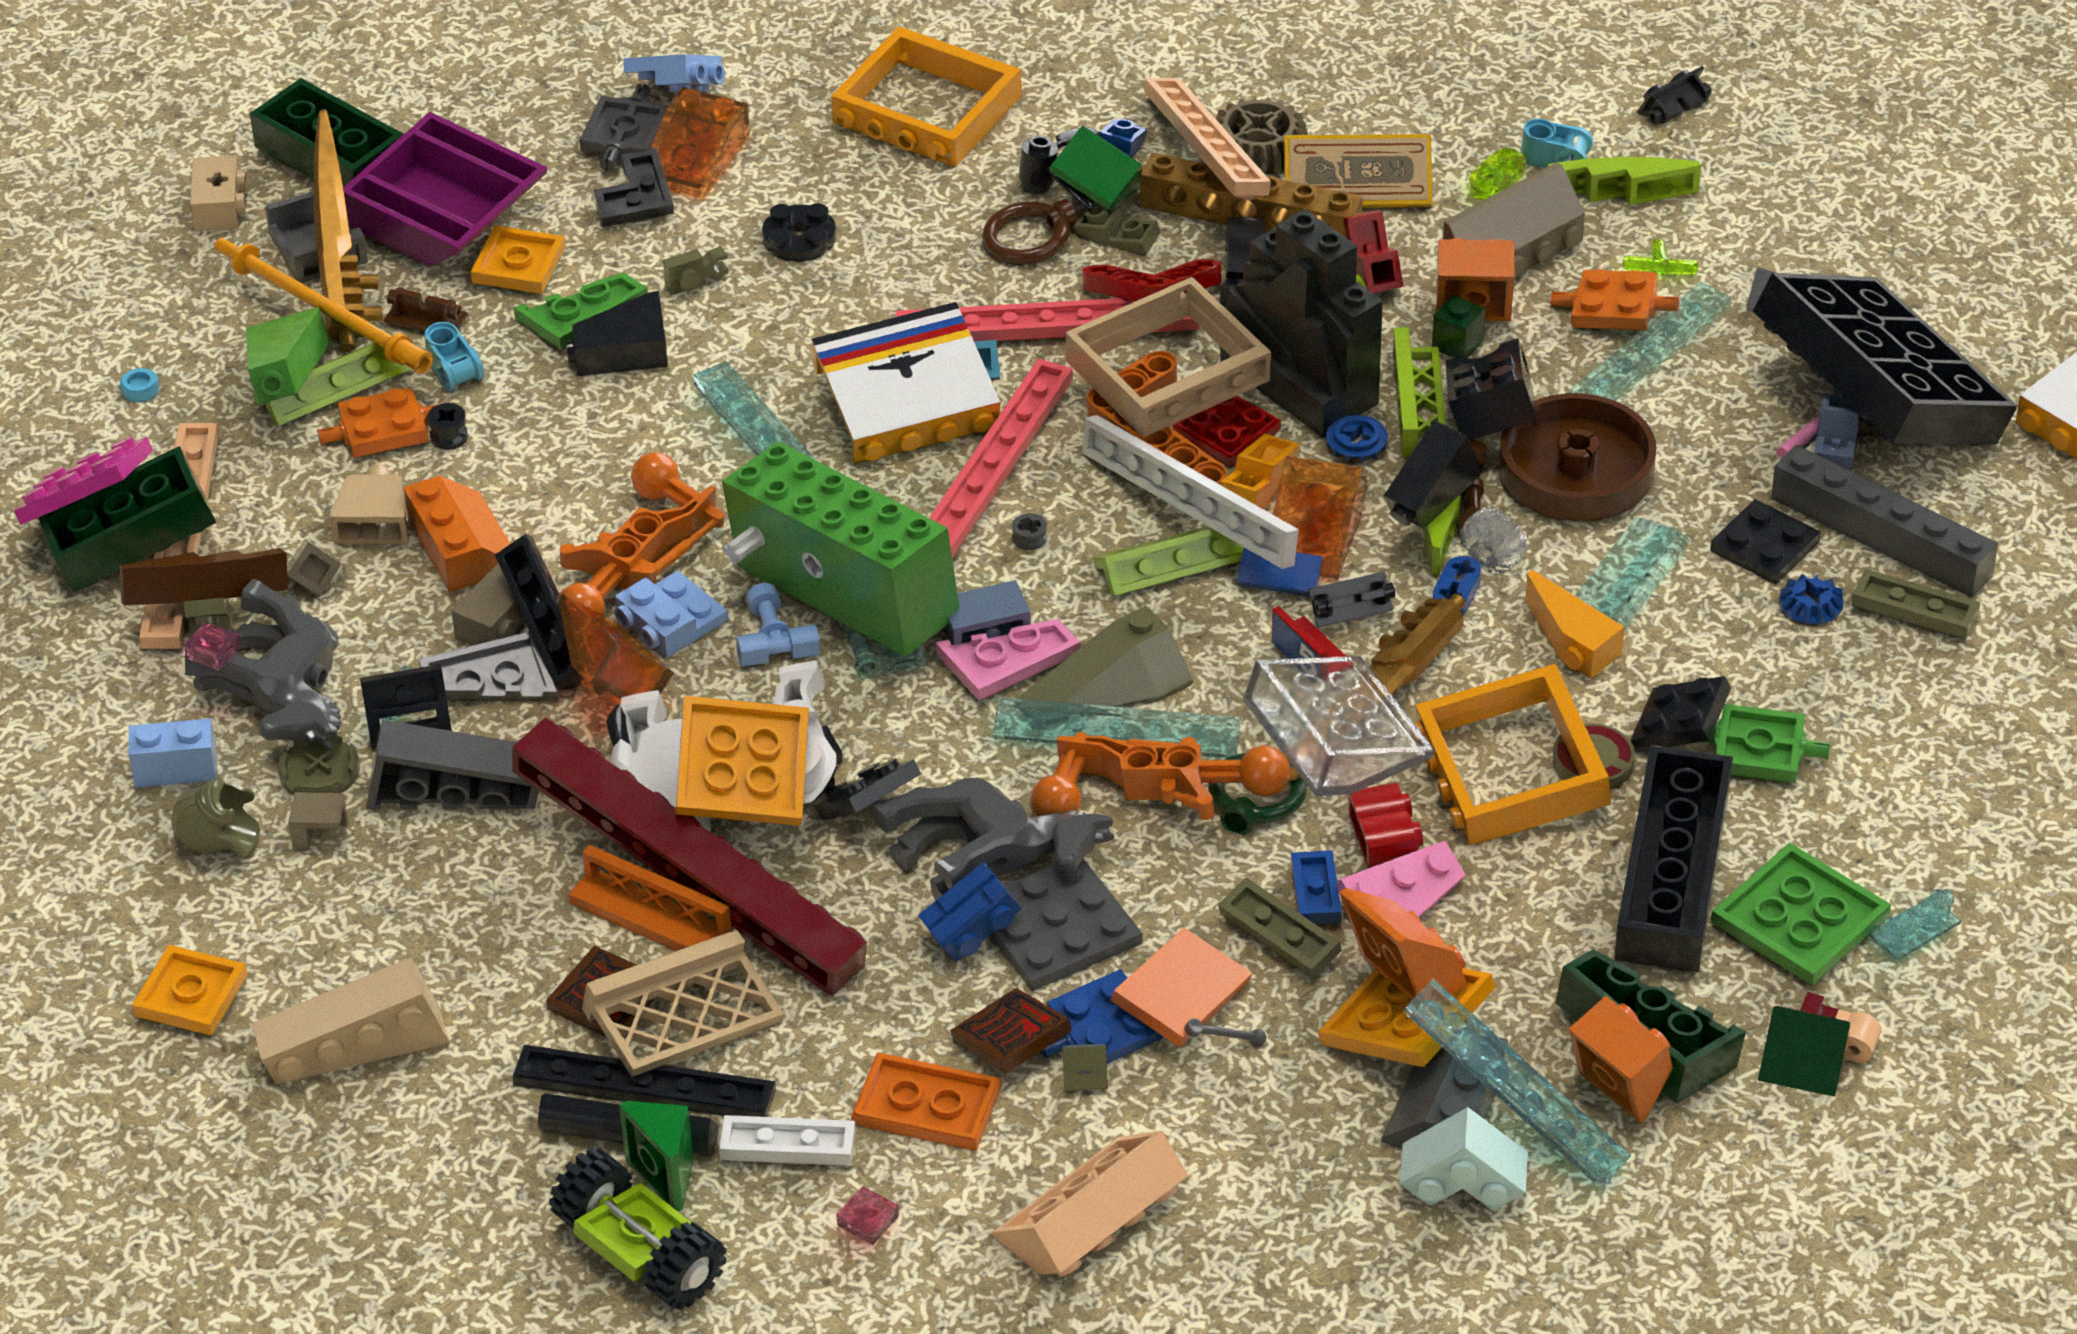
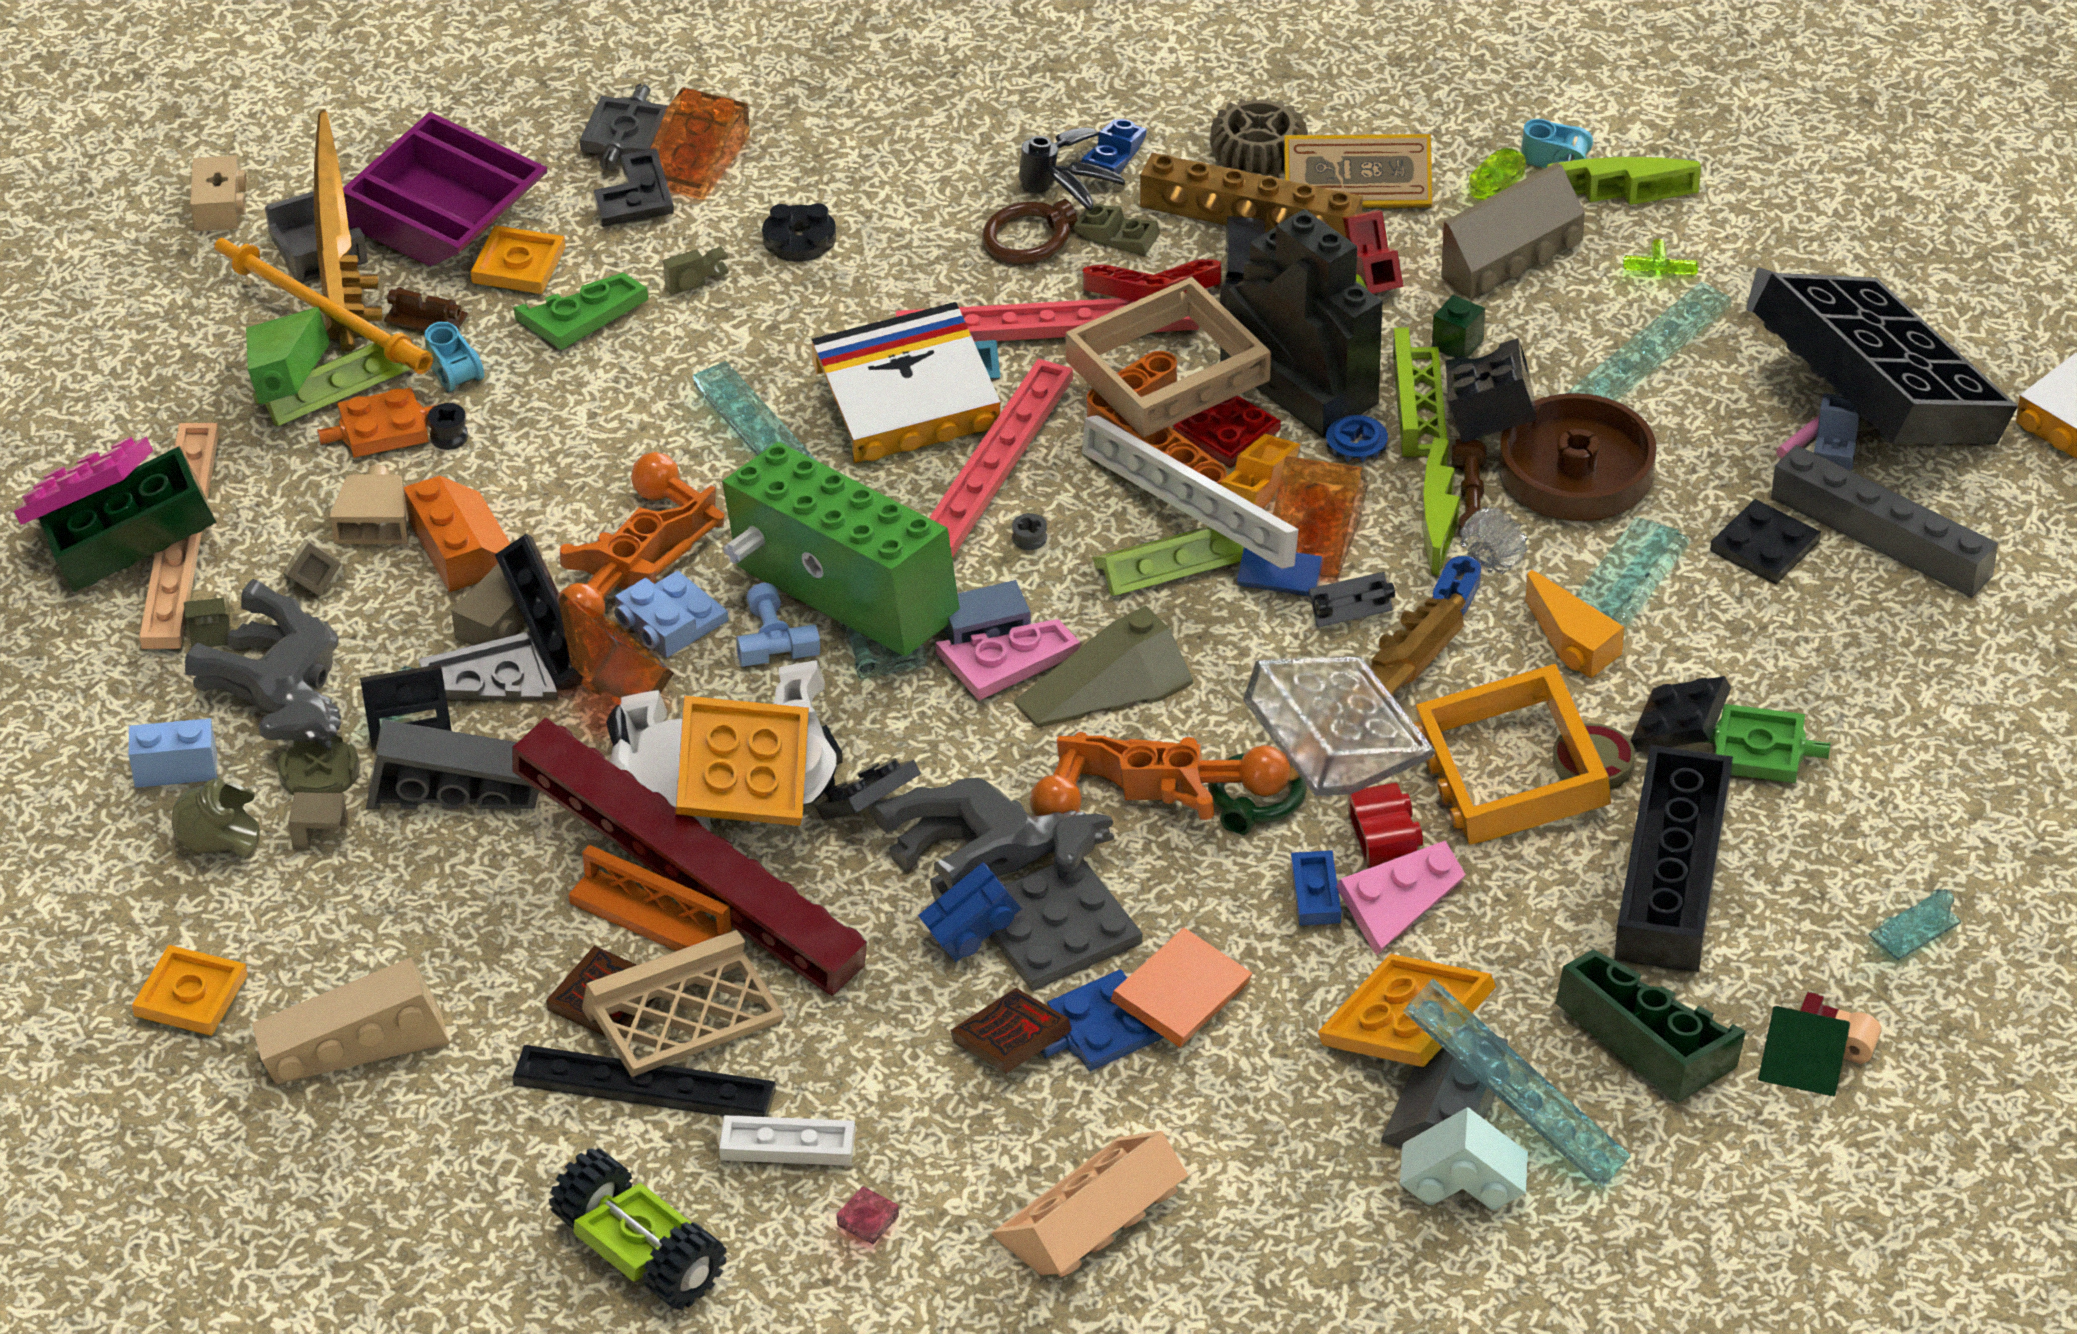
reddish brown slope [119,548,288,605] -> none
medium azure tile [120,368,159,402] -> none
clear pink plate [184,622,240,670] -> none
dark green brick [249,78,404,187] -> none
black brick [538,1093,719,1156] -> none
black slope [566,291,668,376] -> none
green slope [619,1101,694,1212] -> none
light blue plate [623,54,725,93] -> none
light orange window [831,26,1022,167] -> none
orange tile [851,1052,1002,1151] -> none
clear light blue tile [993,697,1241,759] -> none
green slope [1049,125,1142,210] -> none
olive tile [1062,1044,1108,1091] -> none
light nougat plate [1144,78,1271,200] -> none
dark grey hinge [1184,1018,1267,1046] -> none
olive plate [1218,877,1342,979] -> none
panel [1272,606,1352,688] -> none
orange slope [1339,888,1468,1011] -> none
black slope [1383,420,1483,529] -> none
orange slope [1436,238,1515,321] -> none
orange plate [1550,269,1680,331] -> none
orange slope [1569,996,1673,1123] -> none
black hinge [1637,66,1712,124] -> none
bright green plate [1711,842,1891,986] -> none
blue gear [1779,574,1844,624] -> none
olive plate [1851,569,1980,639] -> none

